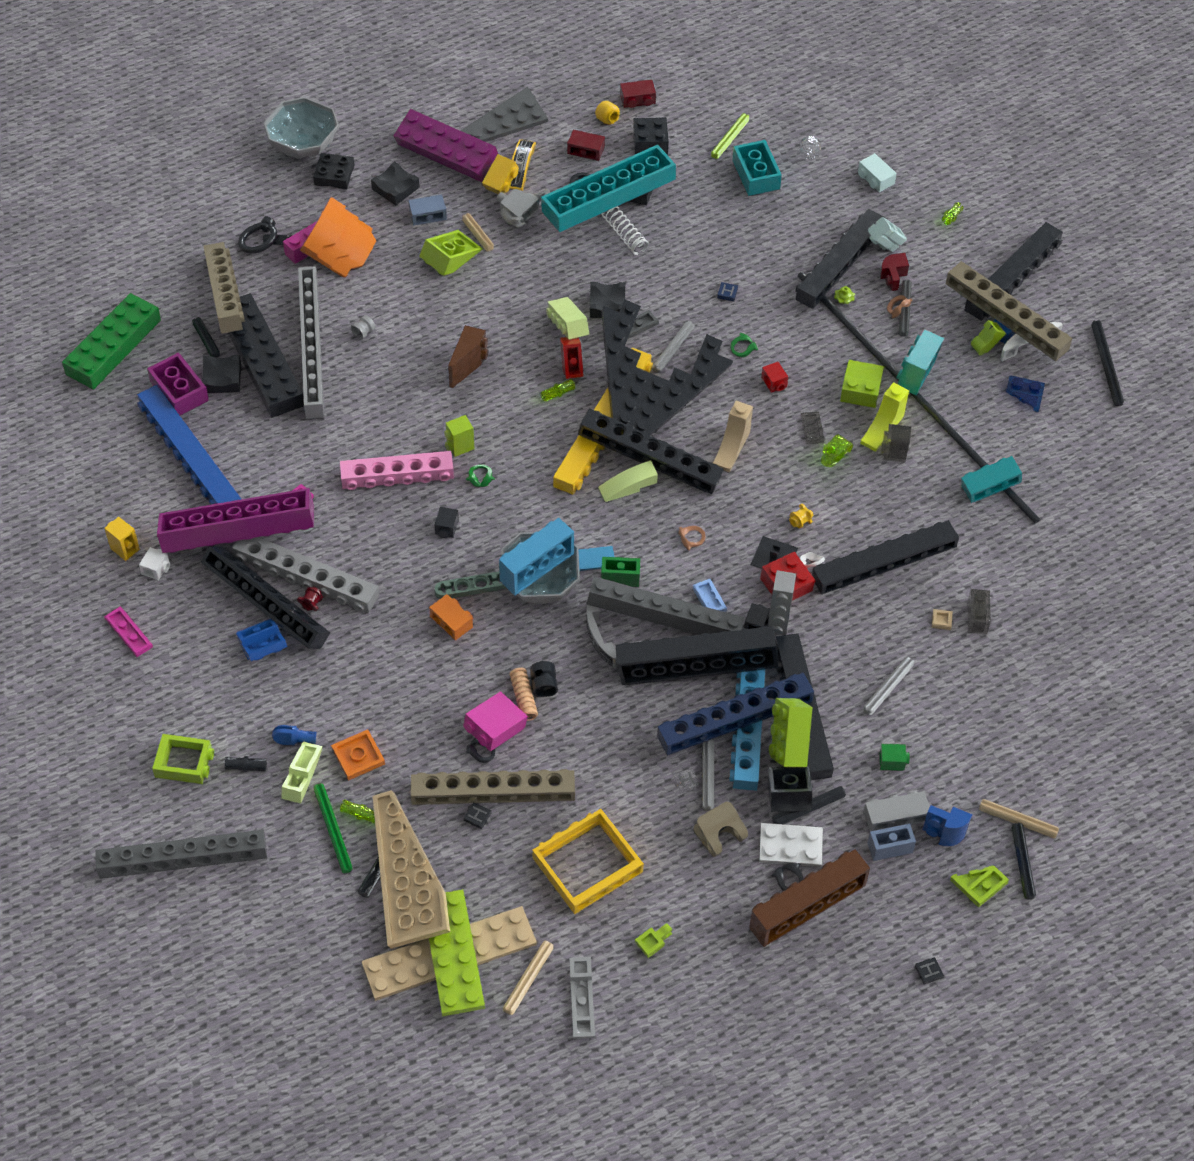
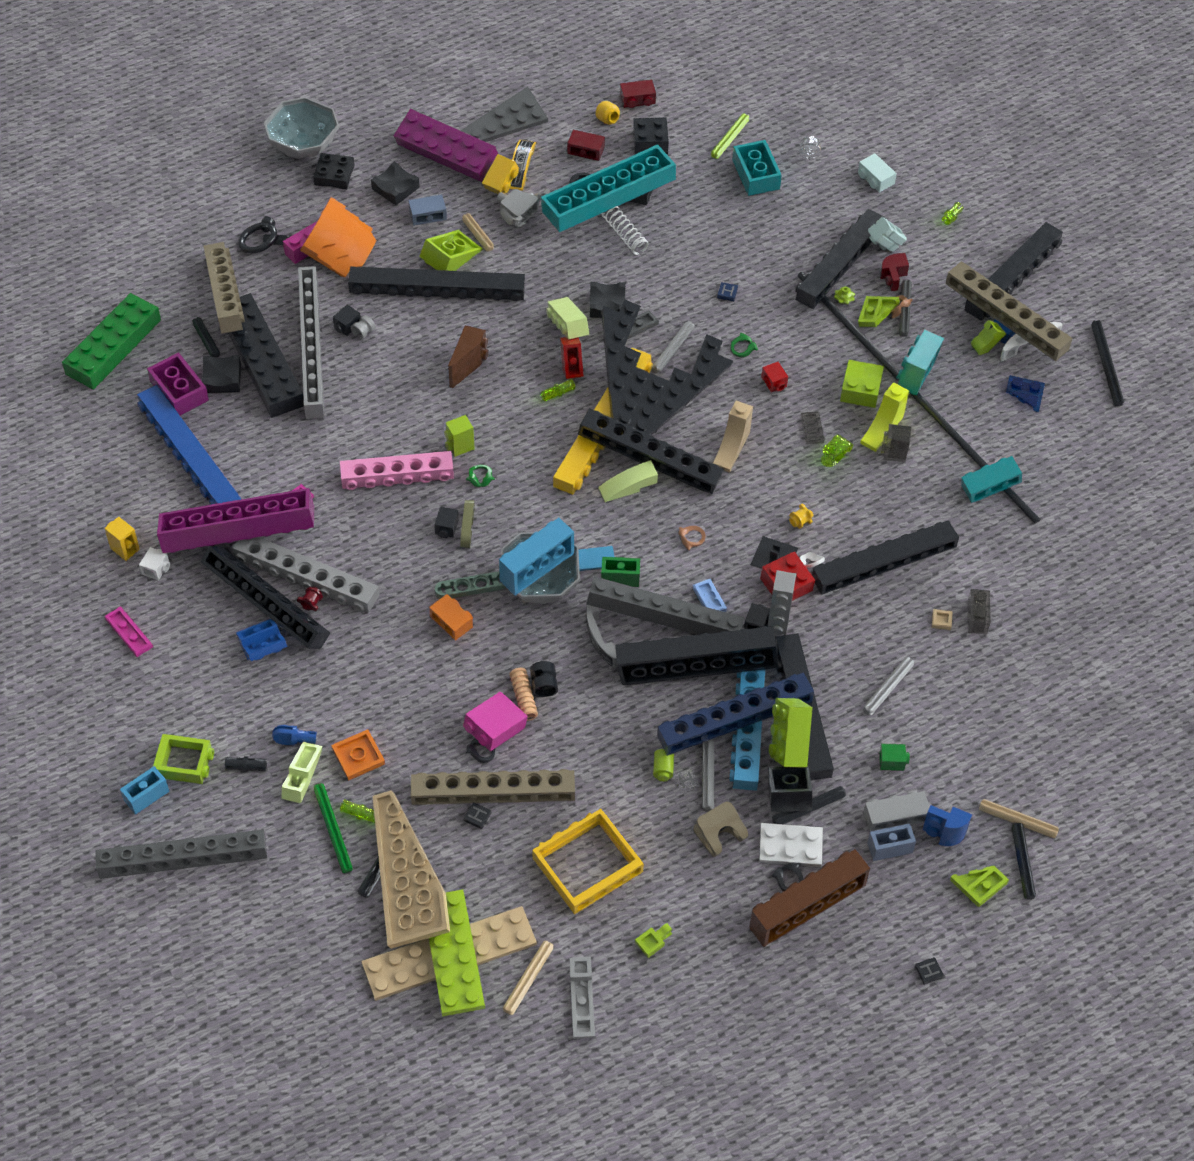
none -> dark azure brick [120,766,169,815]
none -> black brick [333,304,361,336]
none -> black brick [348,266,525,301]
none -> olive beam [460,500,475,548]
none -> lime brick [653,749,674,782]
none -> lime wing [858,296,900,327]

